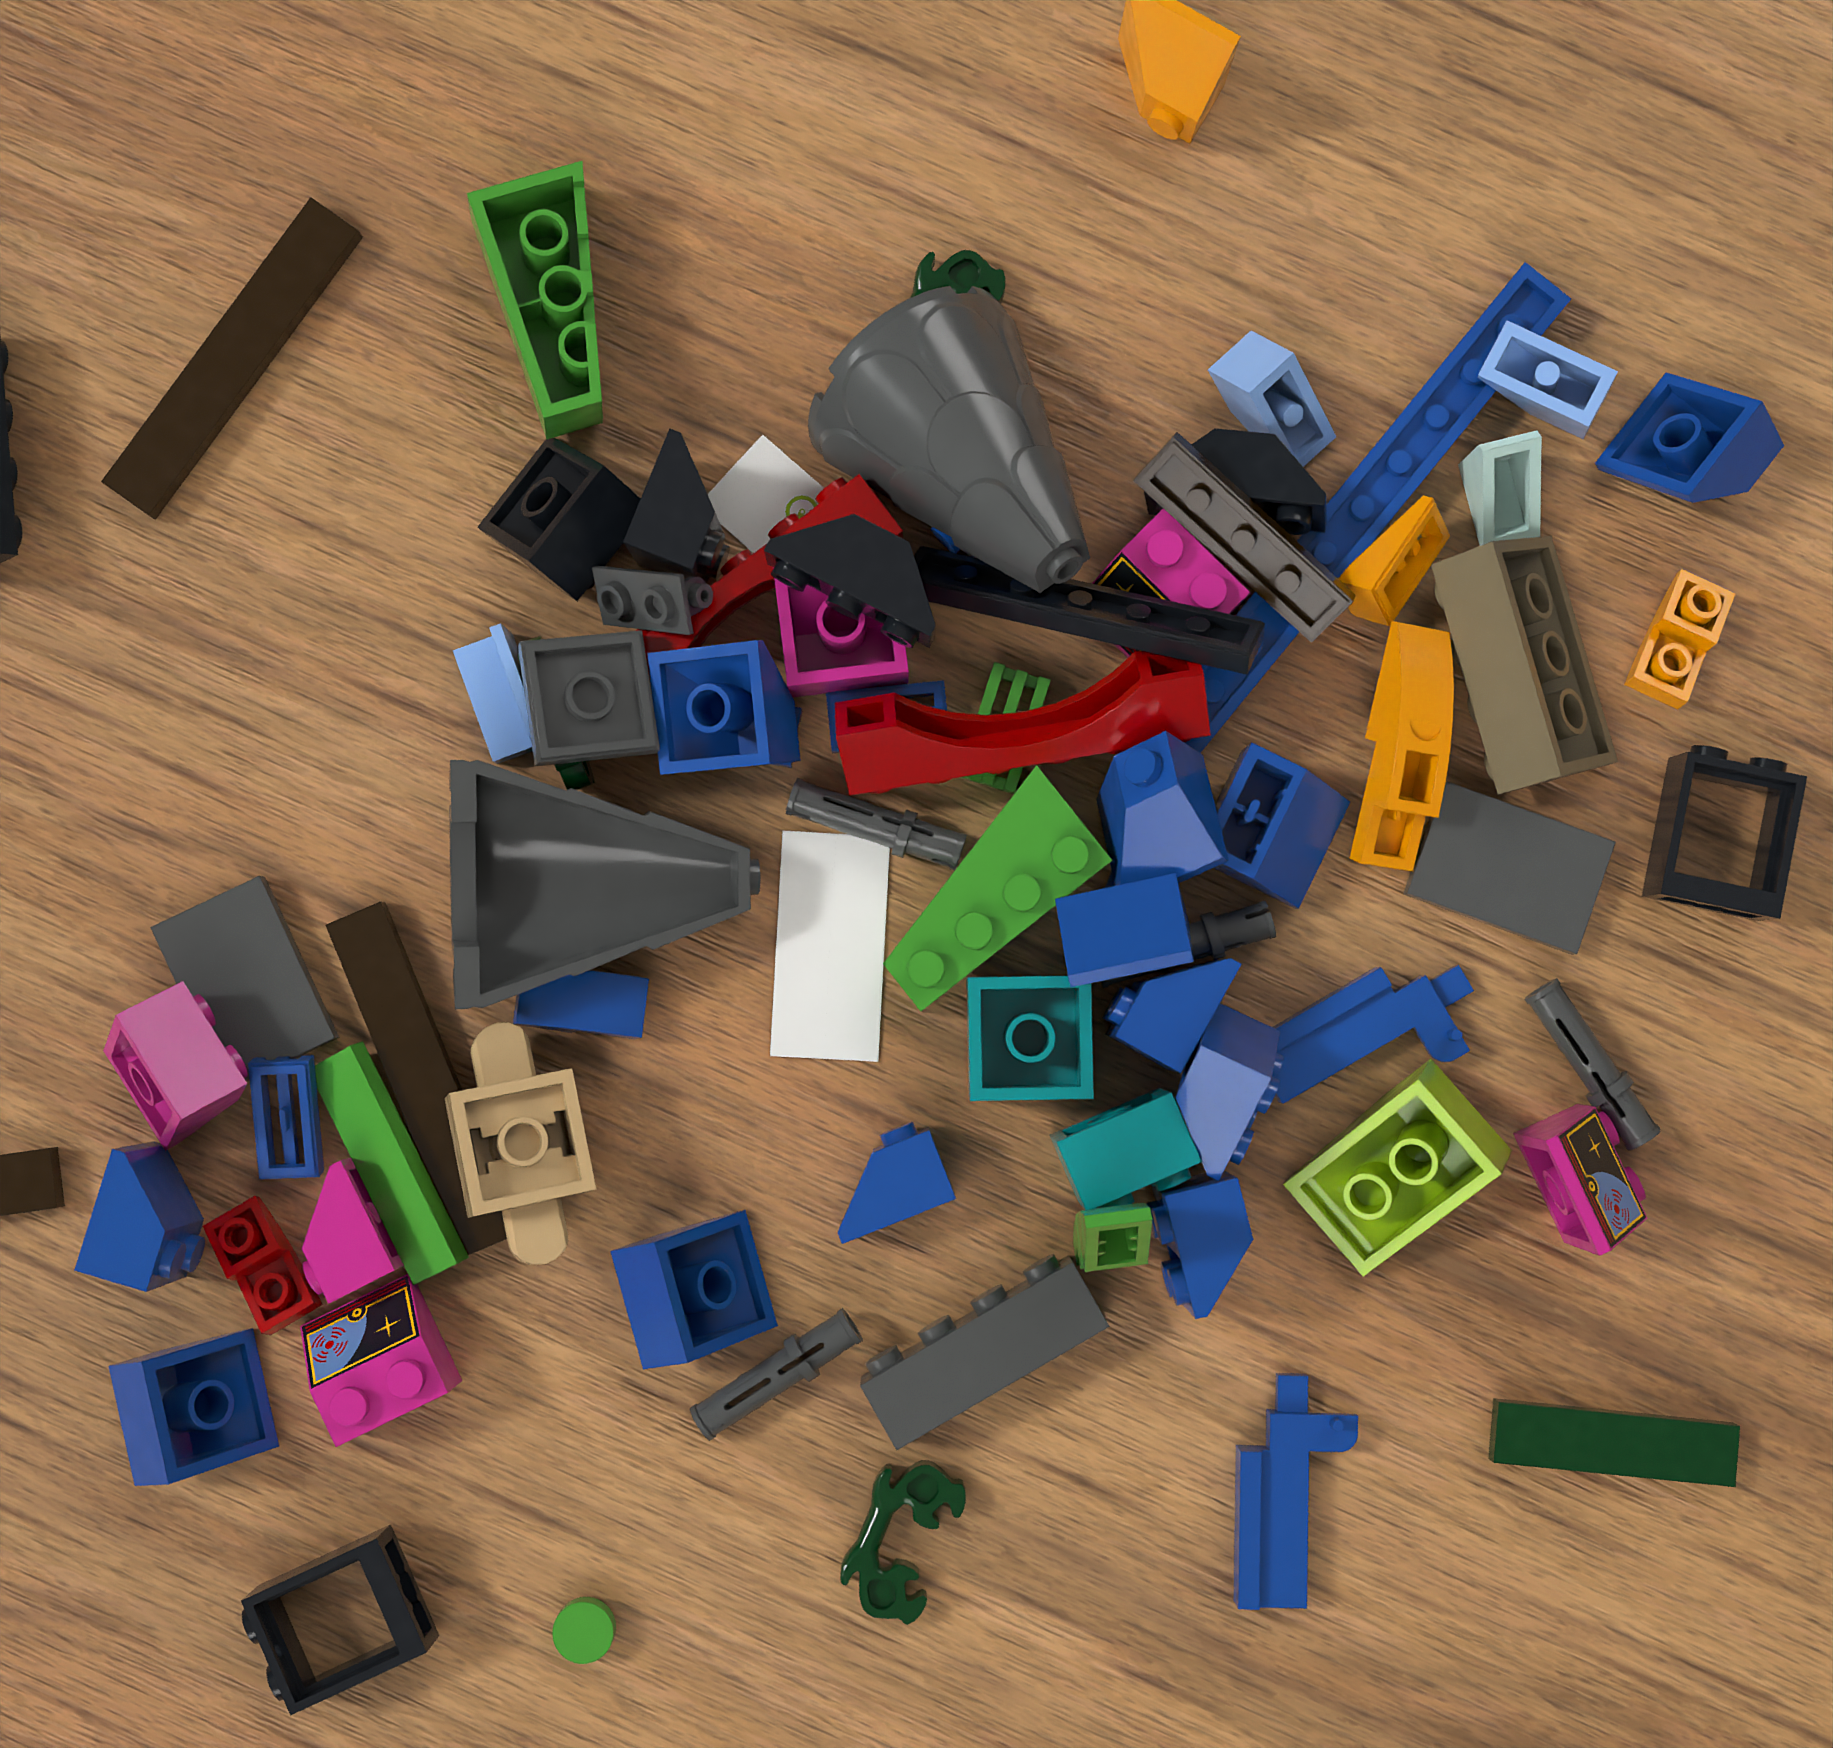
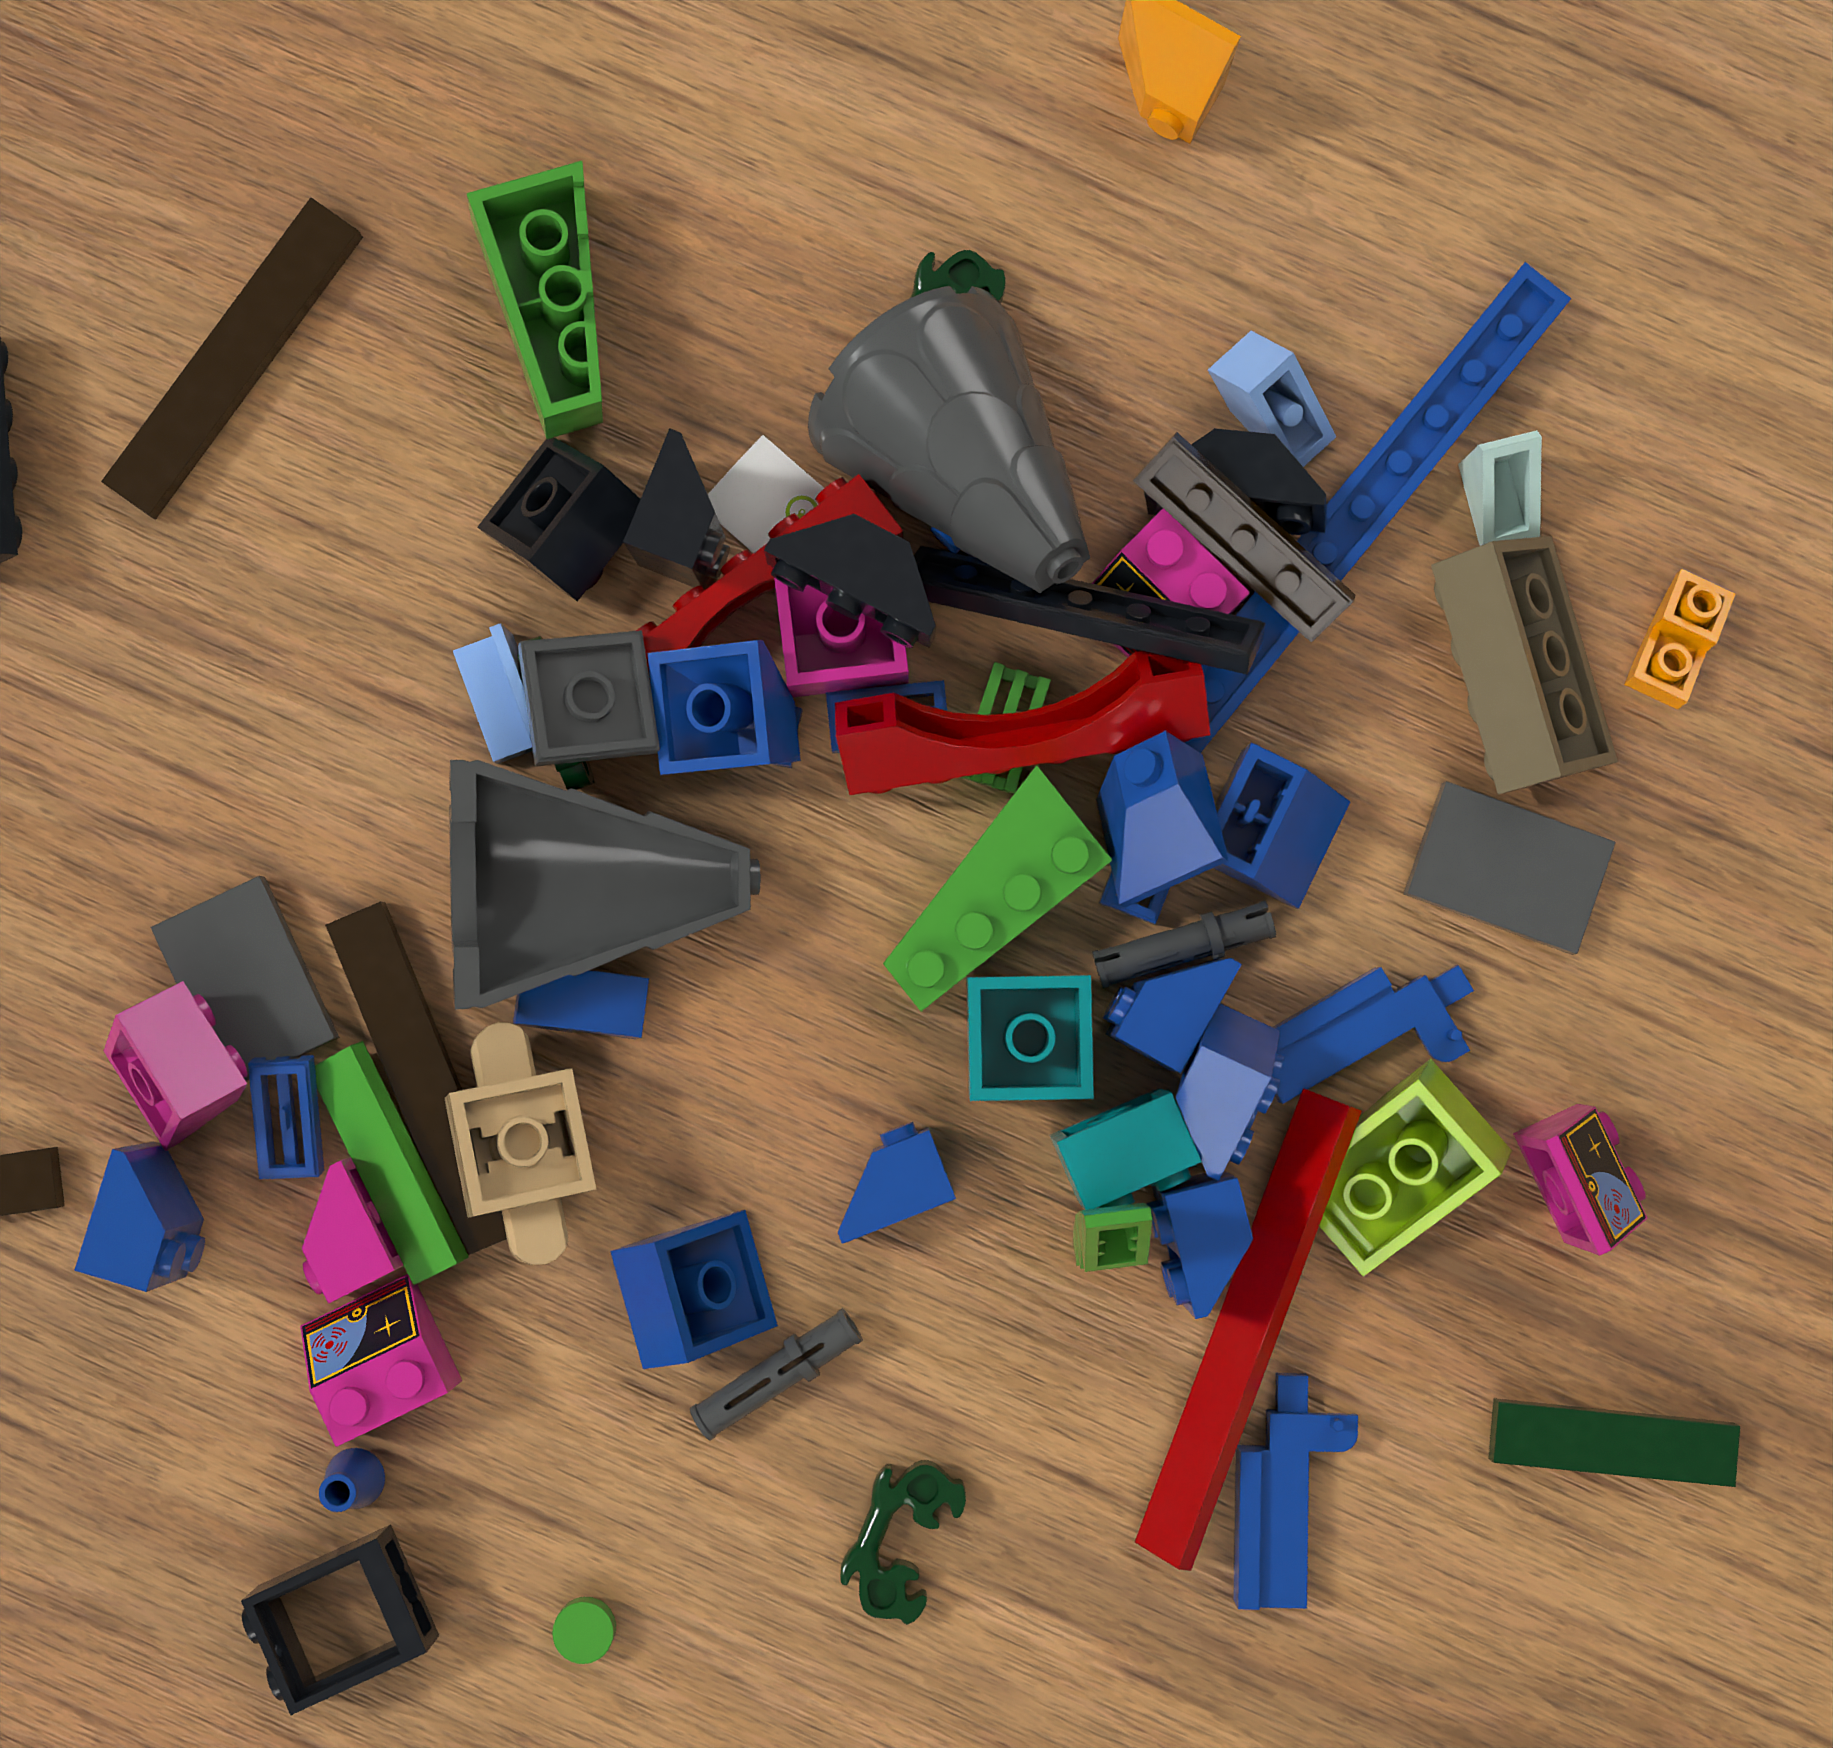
blue slope [108,1328,279,1486] -> none
red slope [202,1196,323,1336] -> none
dark grey hinge [592,566,713,635] -> none
white sticker [770,830,890,1062] -> none
dark grey pin [786,778,967,871] -> none
dark grey brick [860,1254,1110,1450] -> none
blue slope [1055,873,1194,987] -> none
light orange slope [1338,495,1450,626] -> none
light orange slope [1349,621,1454,872] -> none
light blue slope [1478,321,1618,439] -> none
dark grey pin [1524,978,1661,1151] -> none
blue slope [1595,372,1784,503] -> none
black window [1642,745,1807,921] -> none
none -> blue cone [319,1448,385,1512]
none -> red tile [1135,1088,1362,1571]

